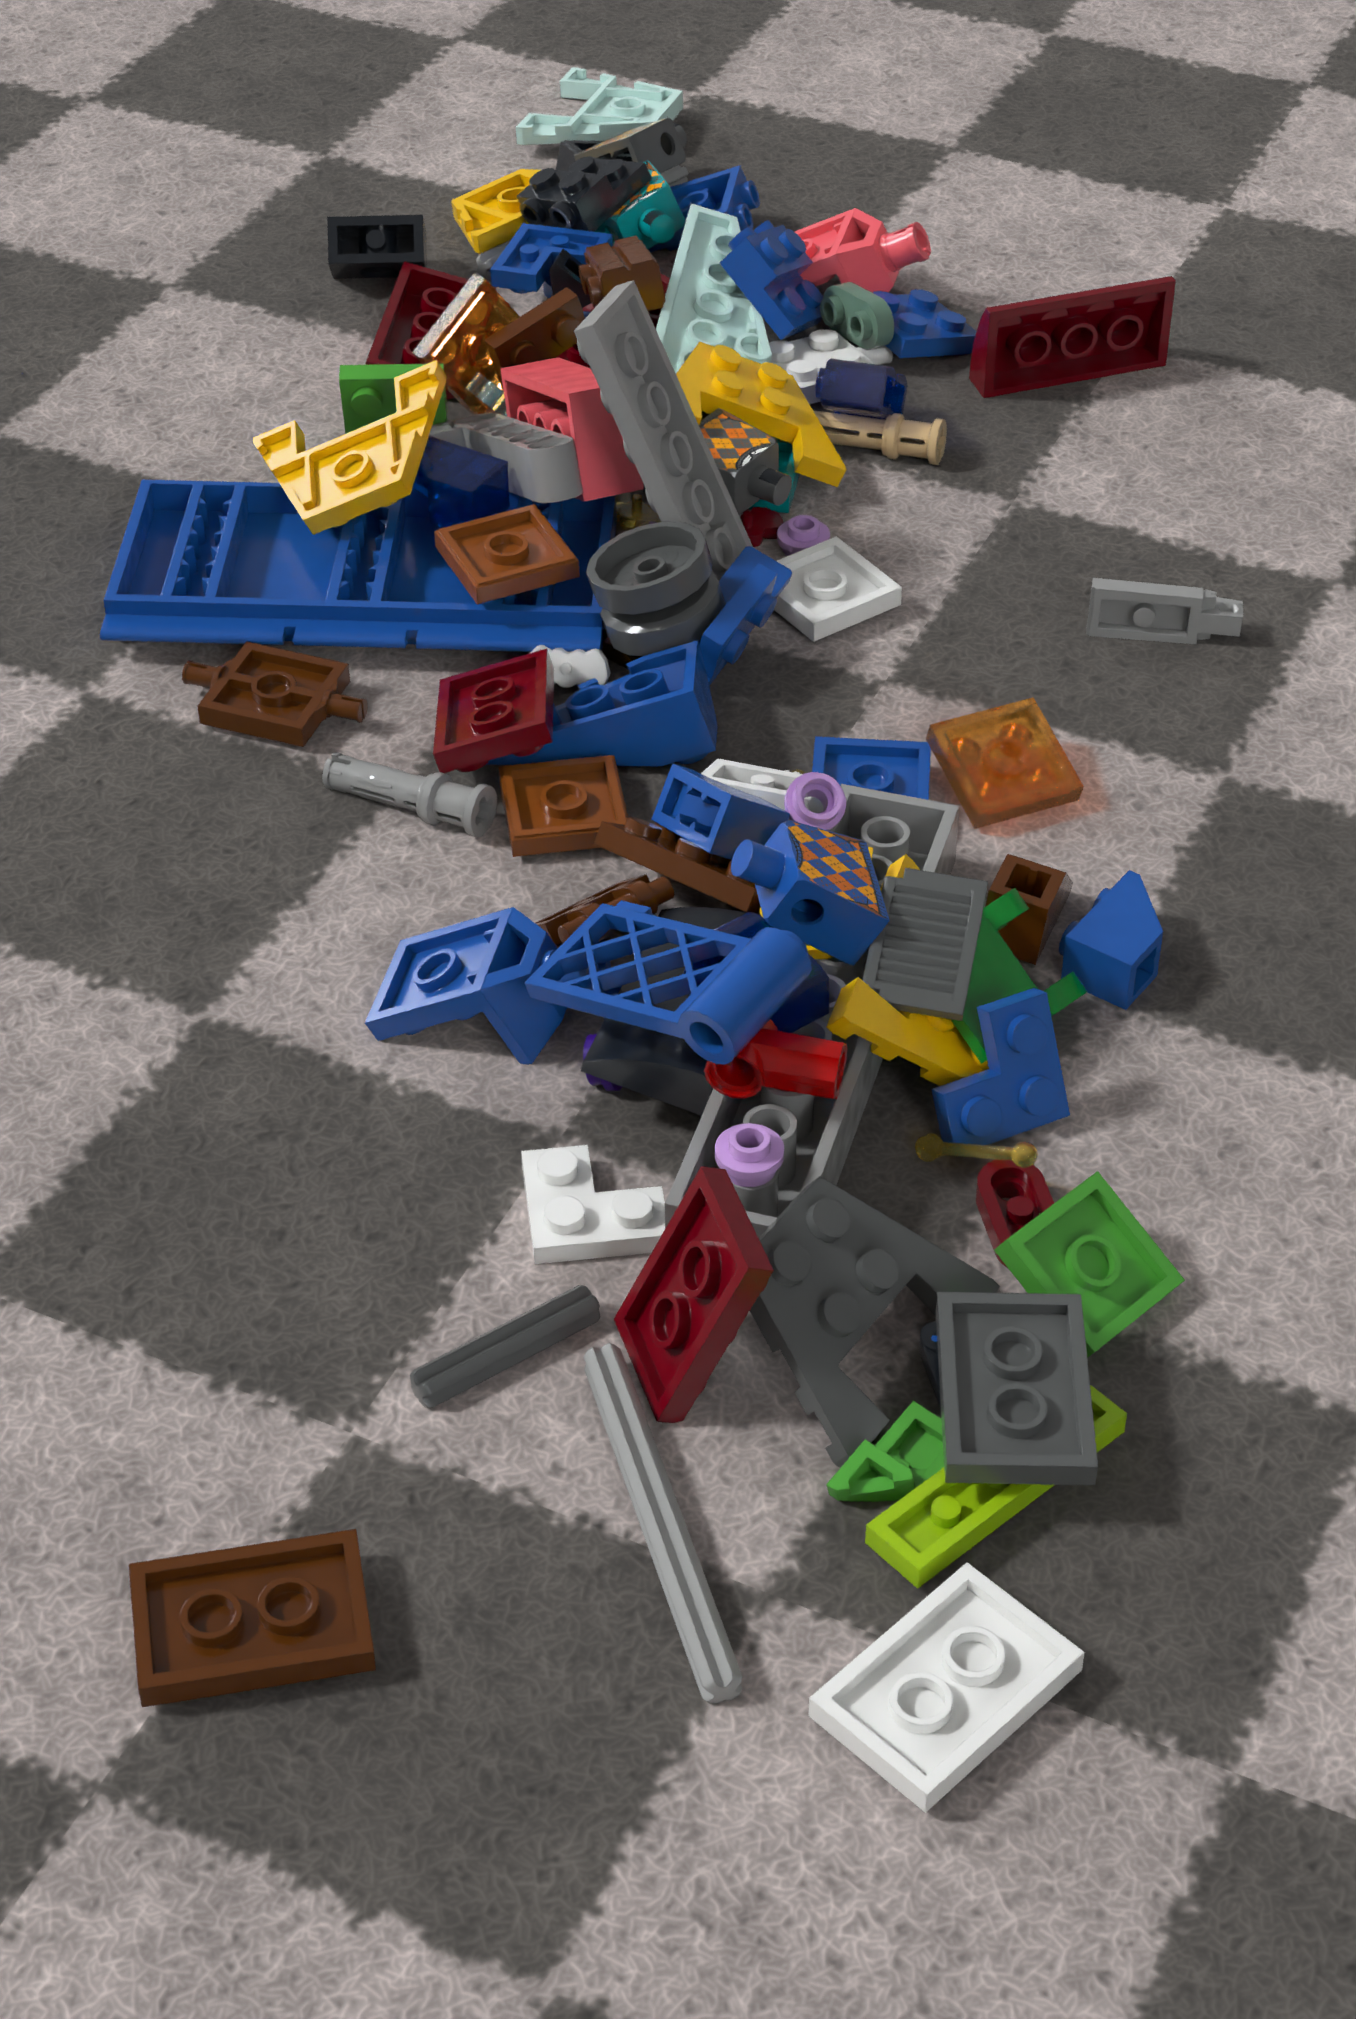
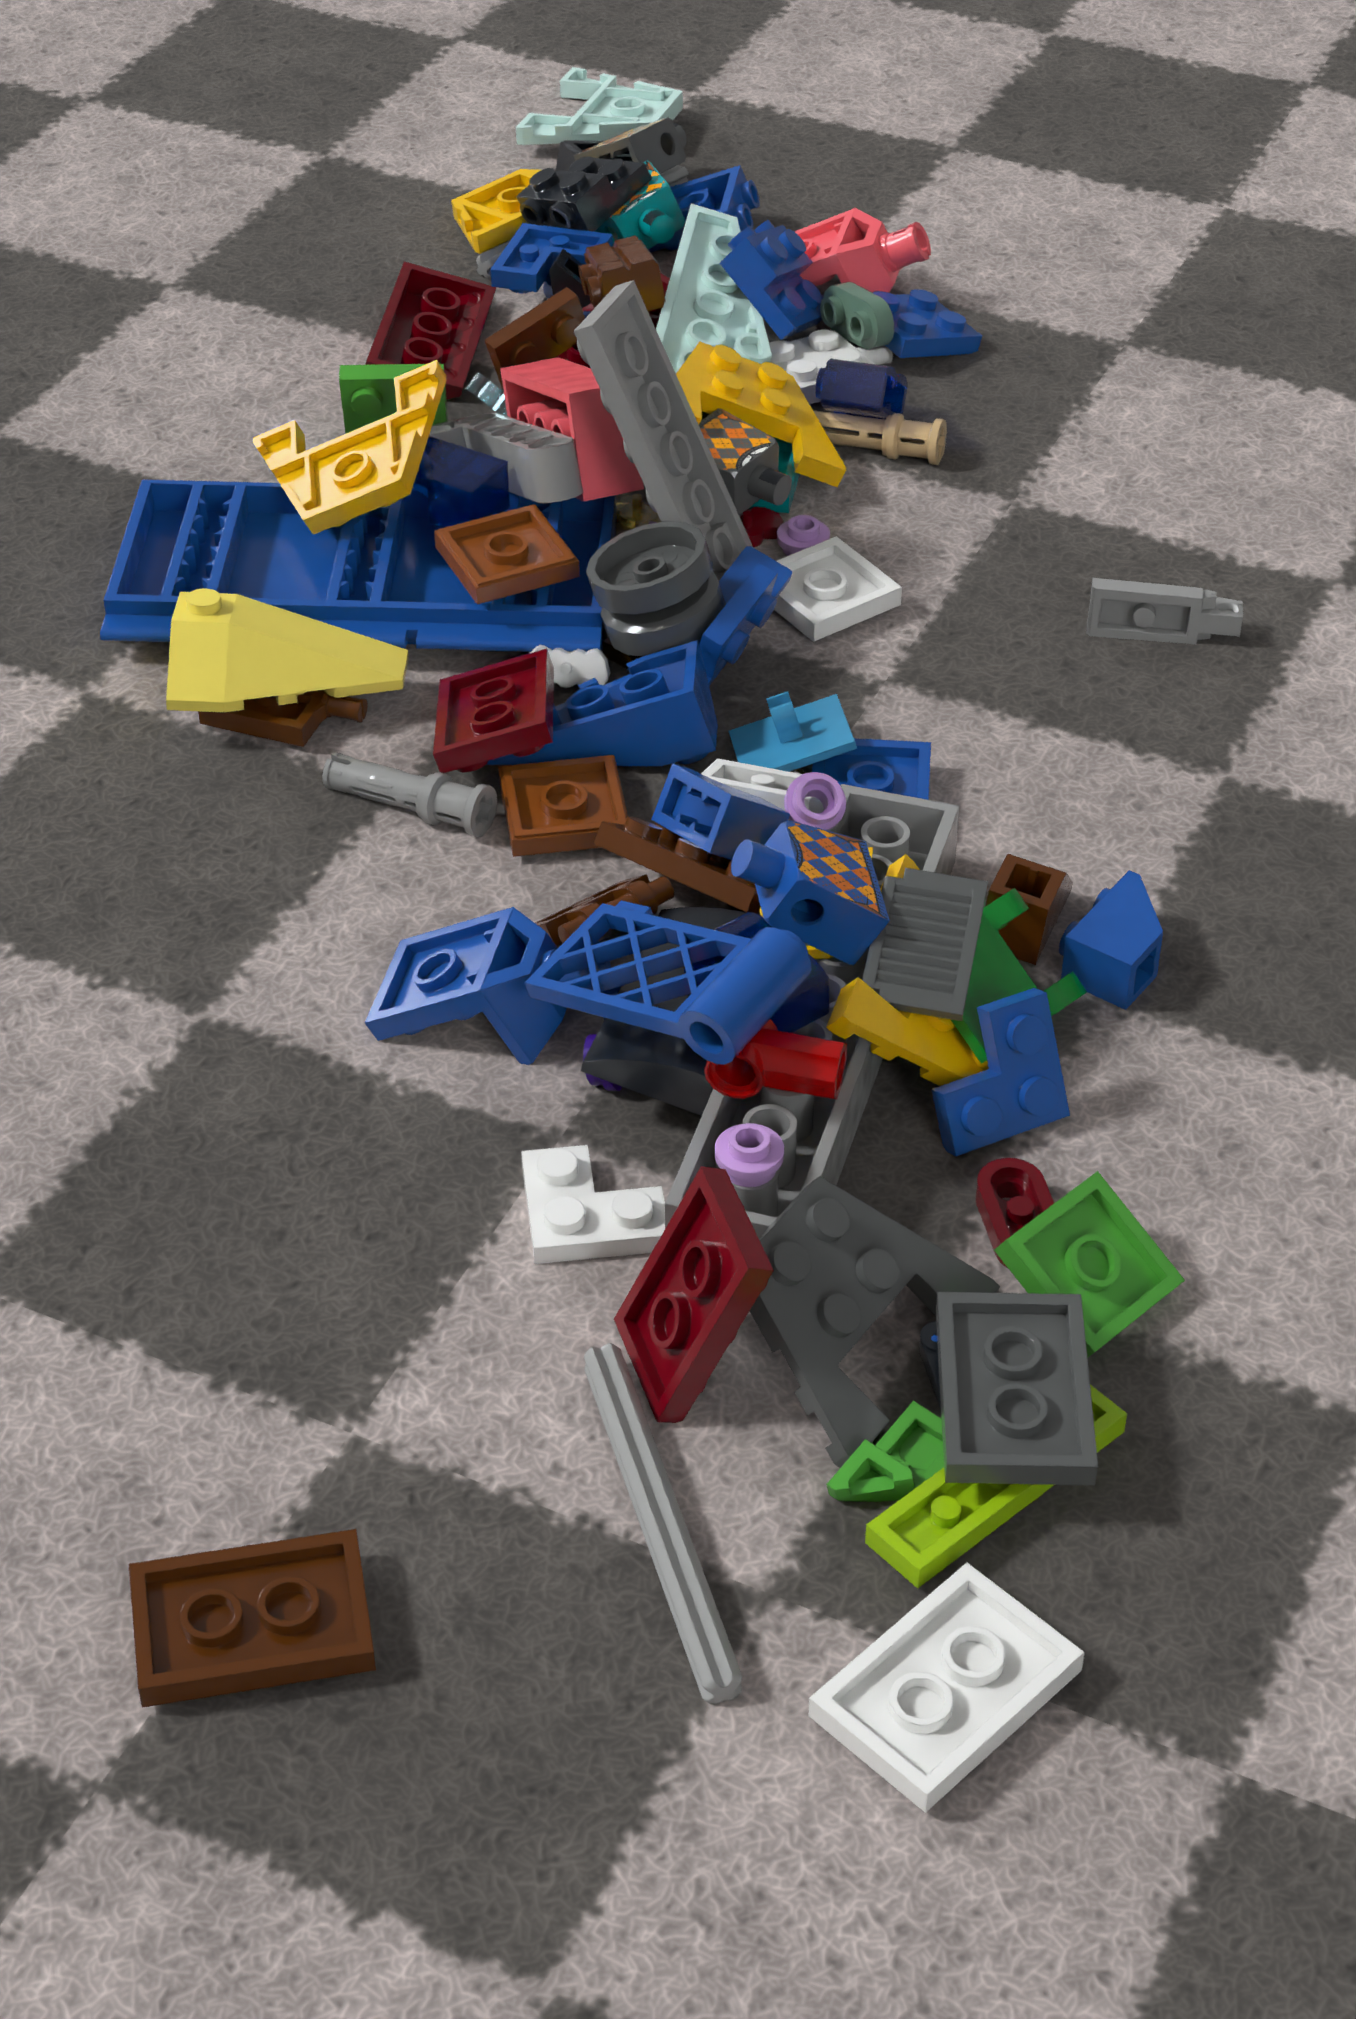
black brick [327,215,427,279] -> none
dark grey axle [410,1285,600,1408] -> none
clear orange plate [412,274,520,415] -> none
clear yellow hinge [915,1133,1038,1168] -> none
clear orange plate [926,697,1084,829] -> none
dark red slope [969,276,1176,398] -> none
none -> light yellow wedge [166,588,409,712]
none -> dark azure piece [729,691,857,772]

